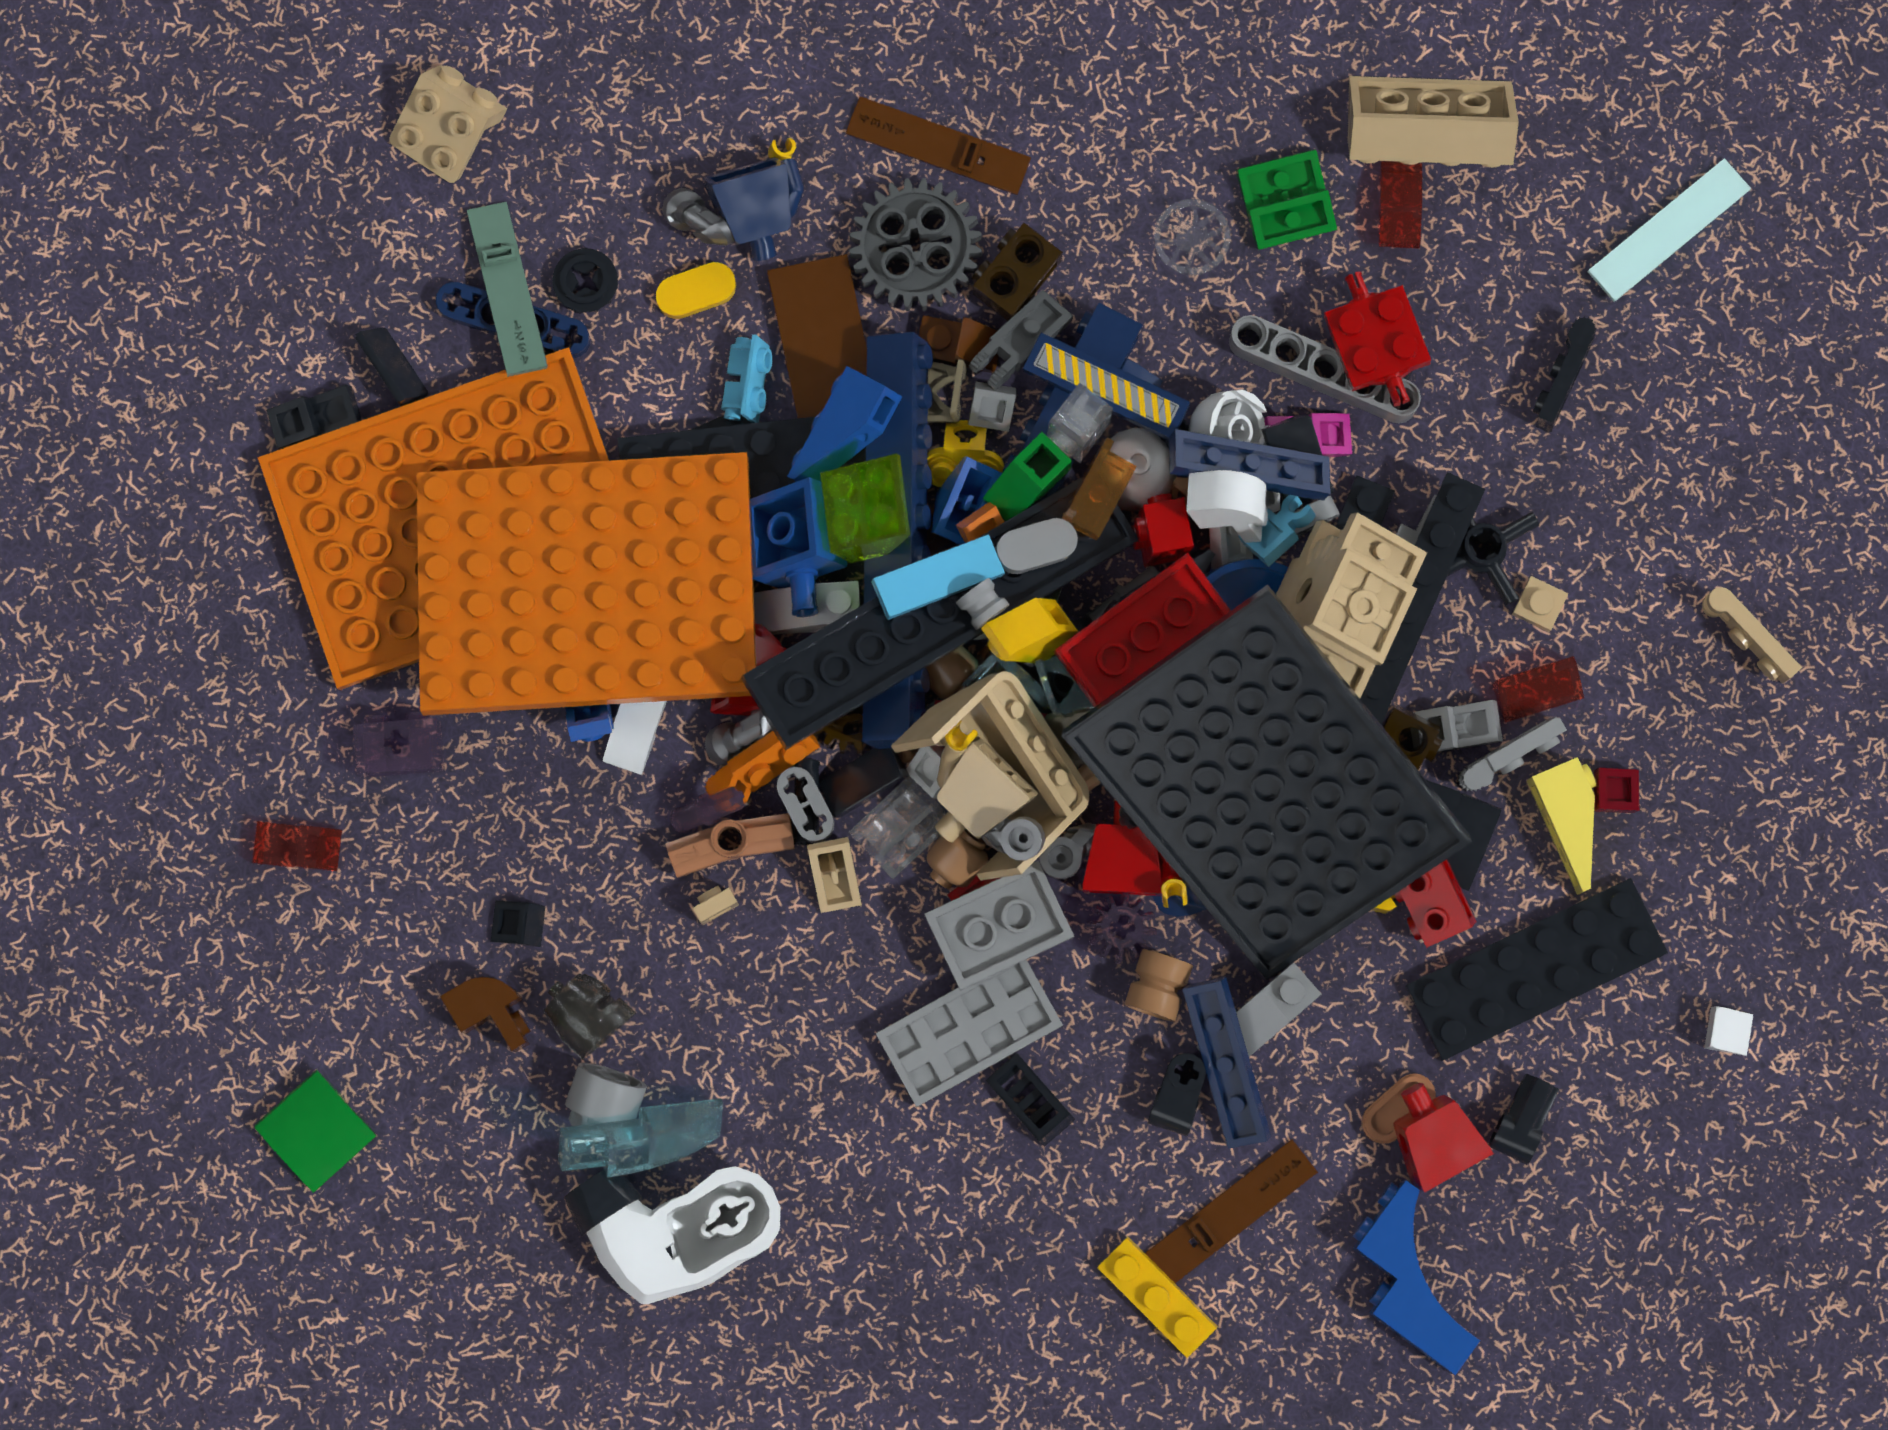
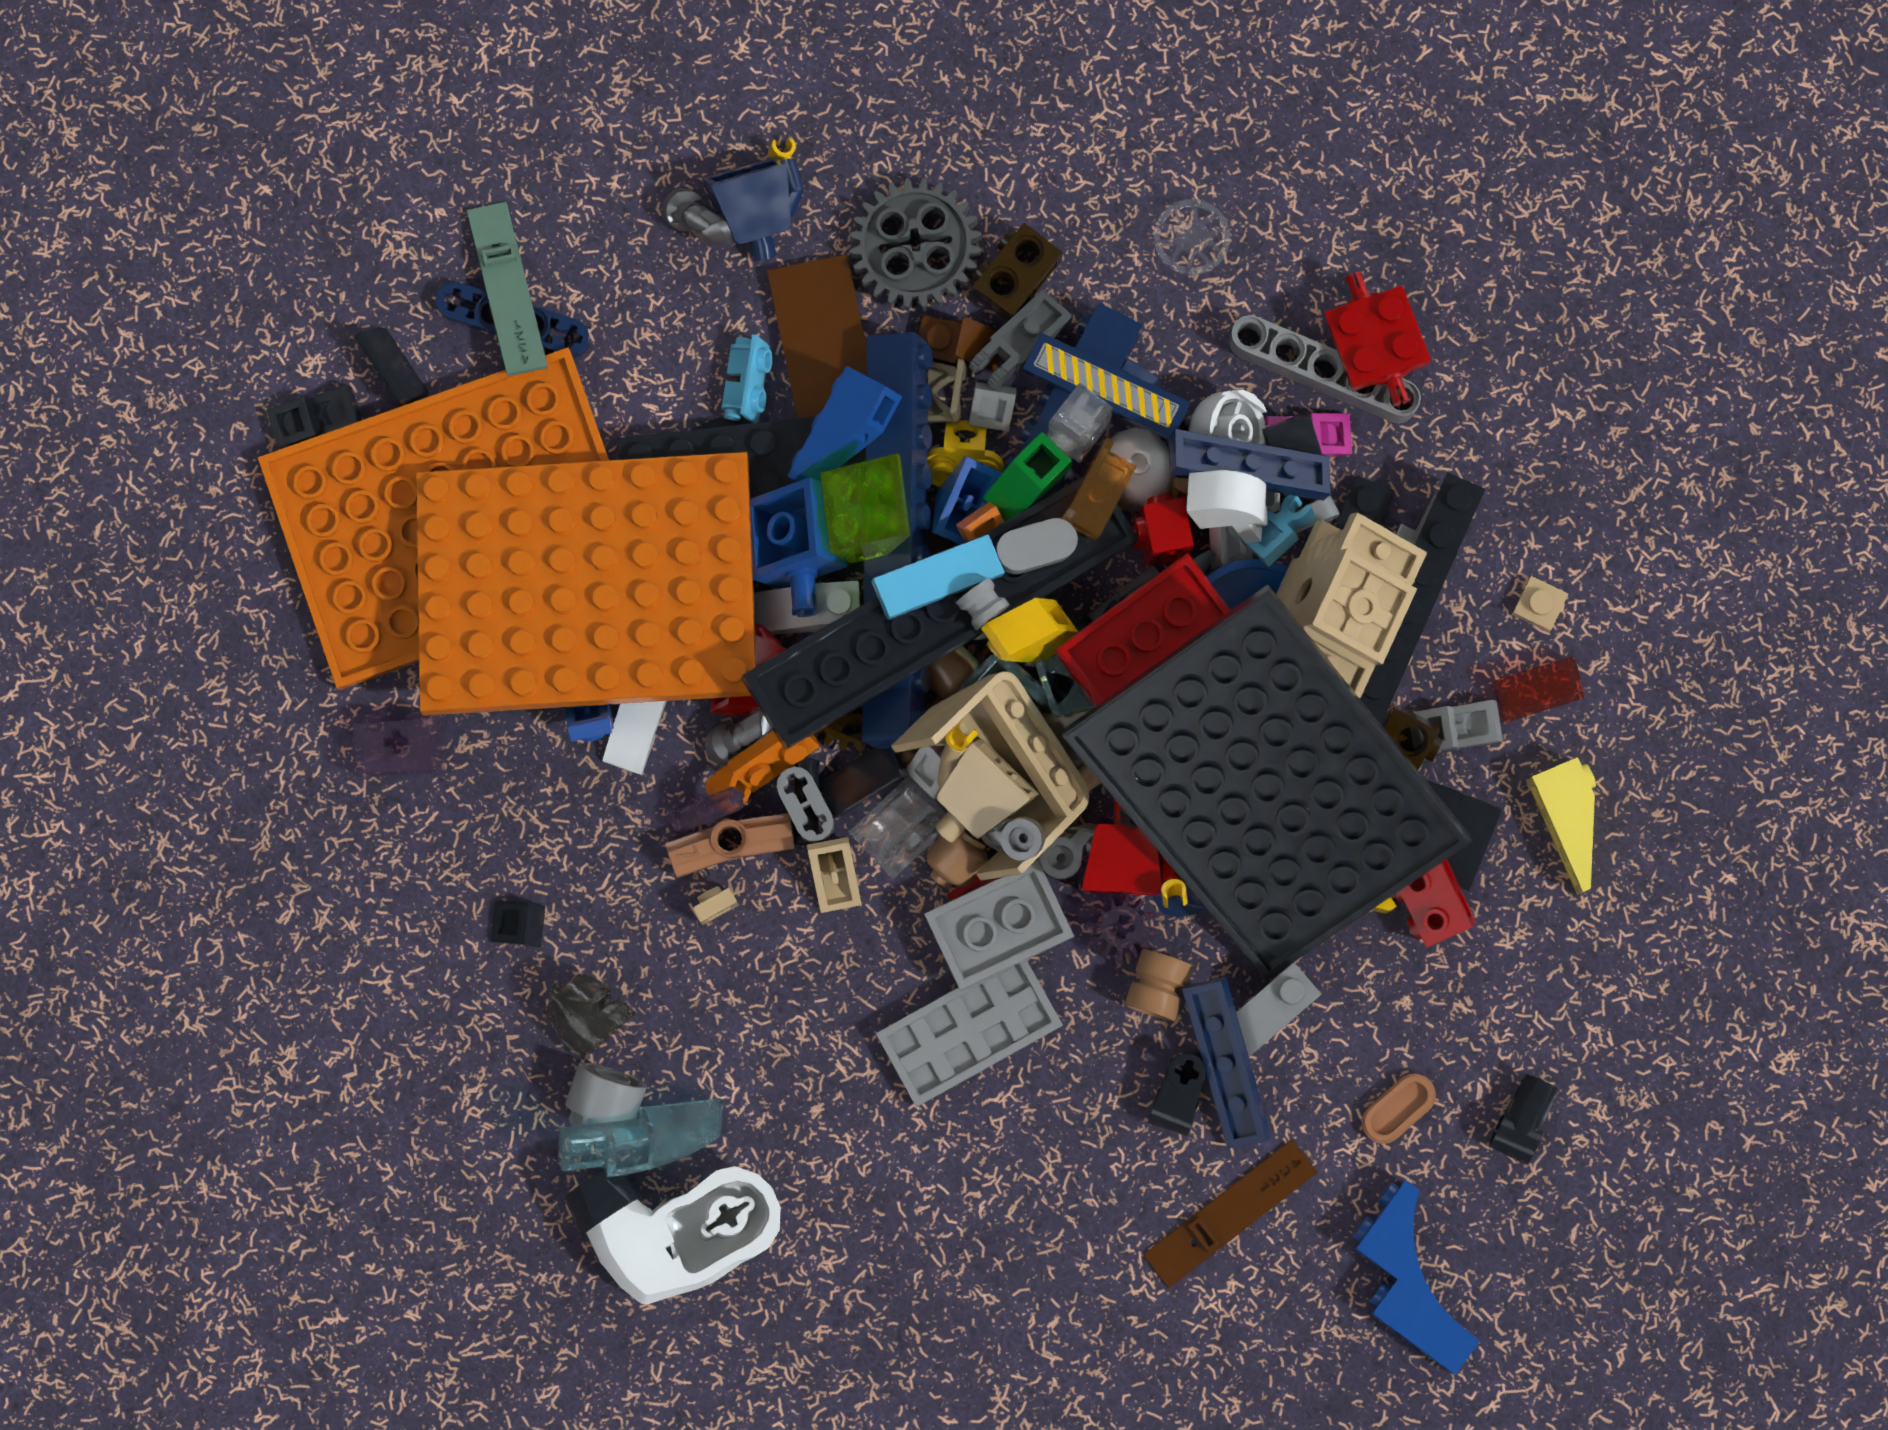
clear red slope [251,821,342,872] -> none
green slope [254,1069,376,1193] -> none
tan bracket [390,65,507,183] -> none
reddish brown brick [440,977,531,1053] -> none
black gear [552,248,618,314] -> none
yellow tile [656,262,736,319] -> none
reddish brown piece [846,96,1031,195] -> none
black slope [986,1053,1075,1147] -> none
yellow plate [1097,1236,1218,1358] -> none
green slope [1235,149,1337,250] -> none
tan slope [1348,76,1519,168] -> none
clear red slope [1378,161,1422,249] -> none
red torso [1393,1083,1494,1193] -> none
black plate [1405,878,1668,1061] -> none
black bar [1447,512,1539,606] -> none
light grey hinge [1457,717,1567,791] -> none
black hinge [1533,316,1596,433] -> none
light aqua piece [1587,158,1751,302] -> none
dark red plate [1594,768,1640,813] -> none
tan plate [1702,587,1802,684] -> none
white slope [1705,1006,1753,1056] -> none

